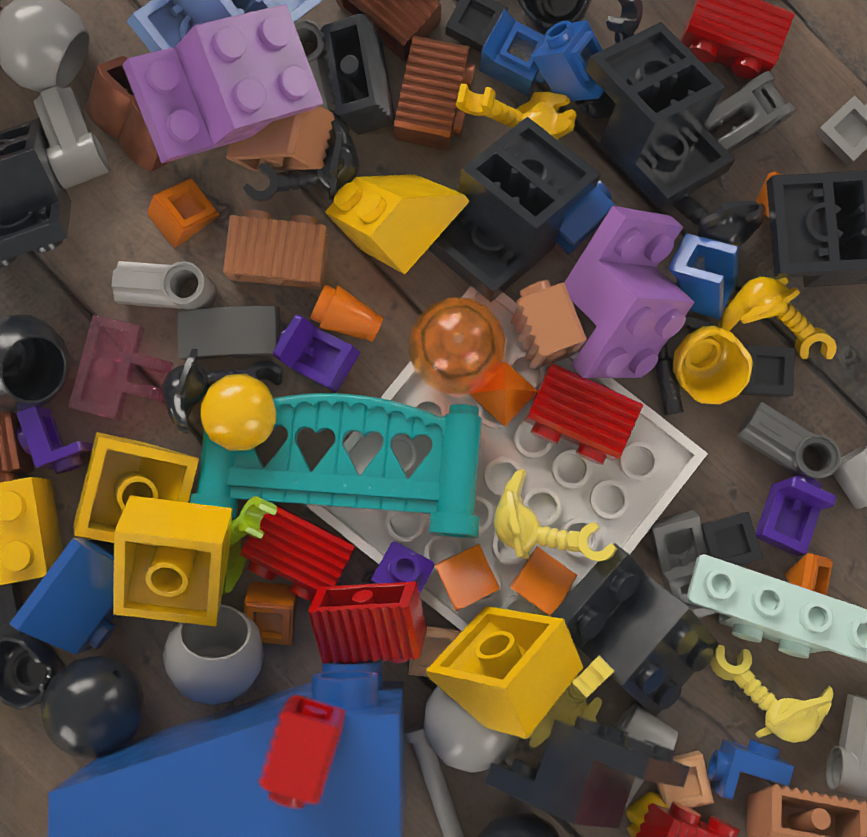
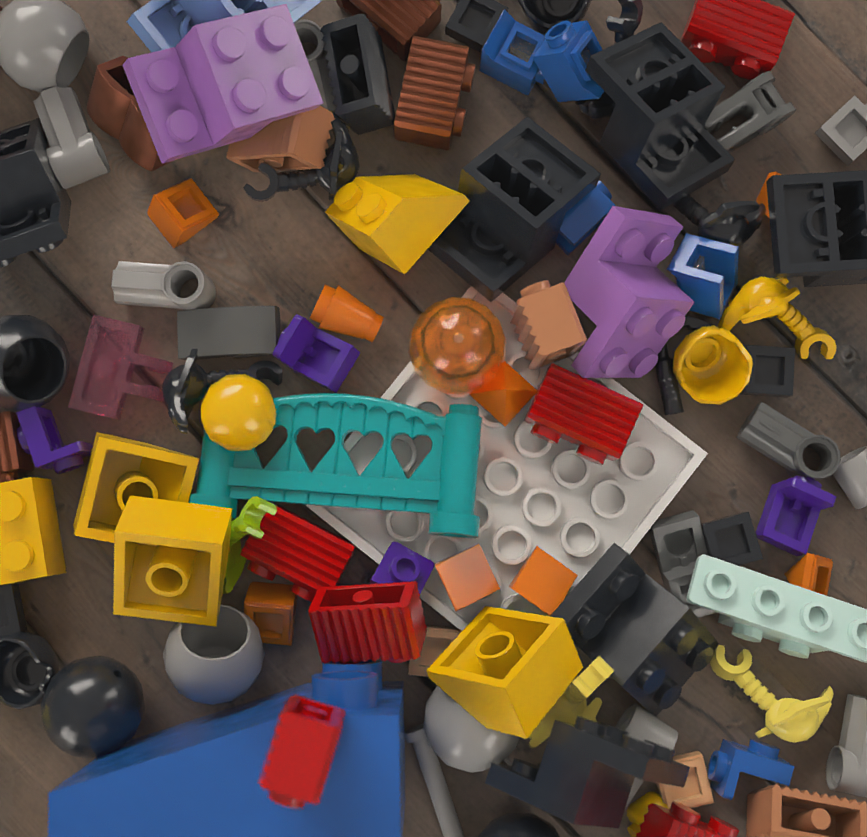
blue slope [9,538,116,655] -> none
nougat brick [223,210,329,290] -> none
yellow piece [456,84,577,140] -> none
light yellow piece [494,469,617,562] -> none

